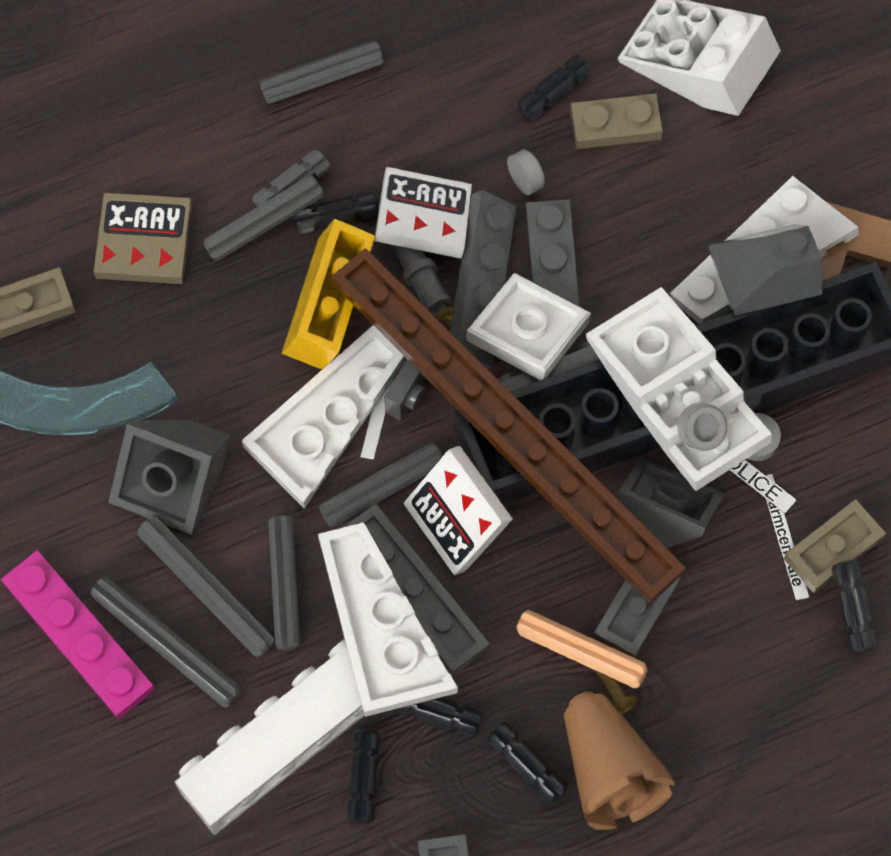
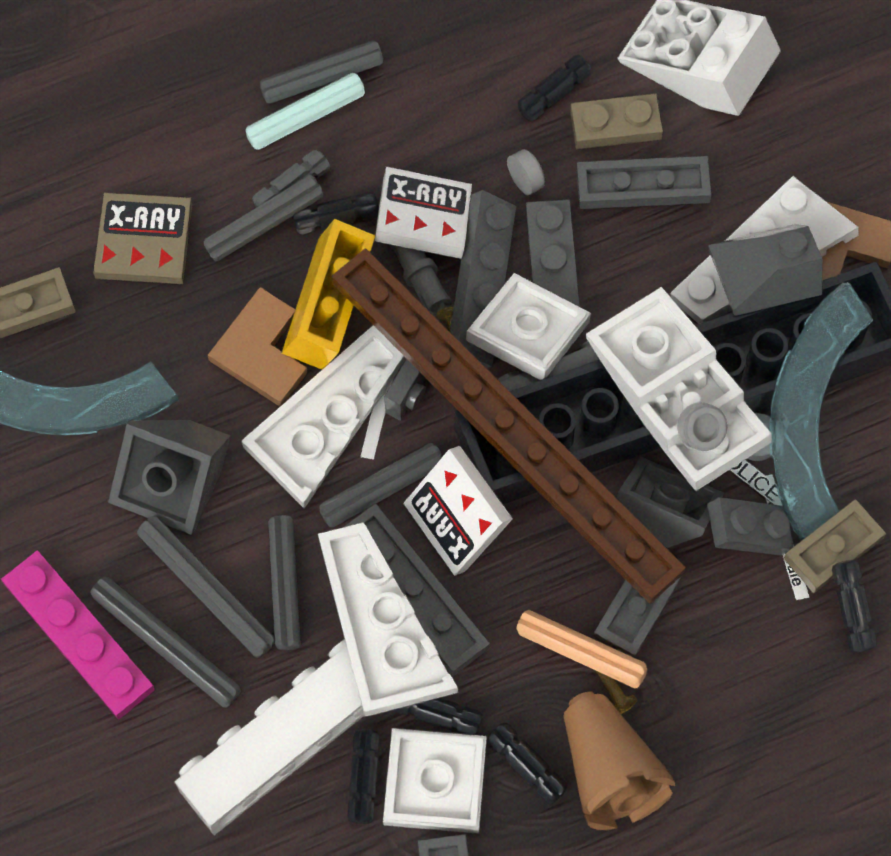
none -> medium nougat tile [208,287,307,407]
none -> light aqua axle [246,73,365,149]
none -> white tile [383,728,486,833]
none -> dark grey plate [576,156,712,209]
none -> dark grey plate [707,497,793,555]
none -> clear light blue tile [769,283,873,539]

